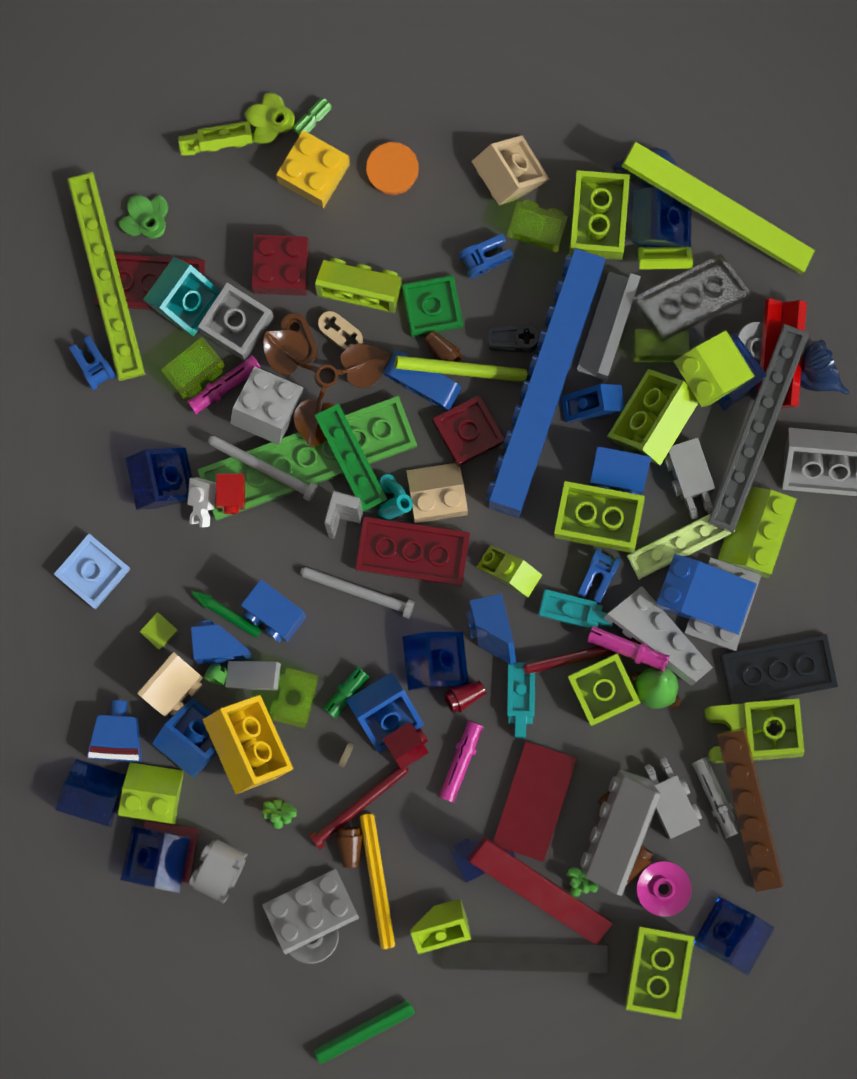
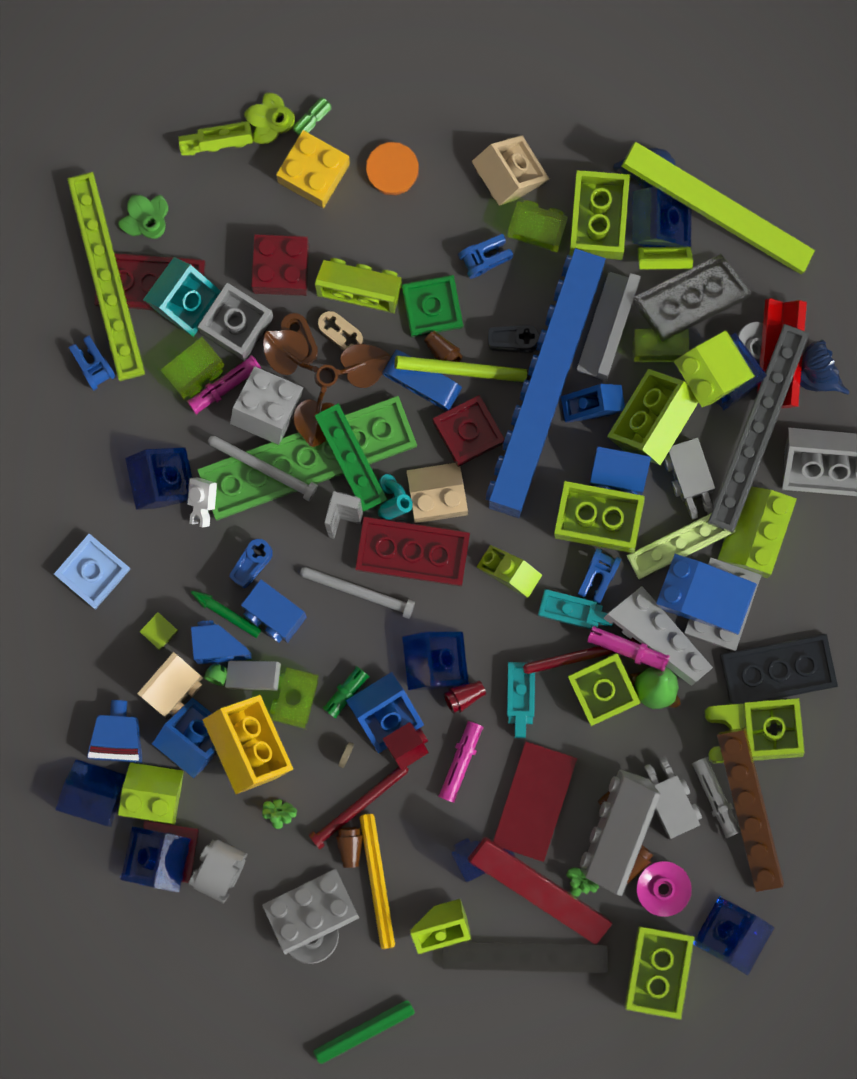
red brick [216,474,245,514] -> none
blue slope [466,593,516,665] -> none
none -> blue piece [229,539,273,588]

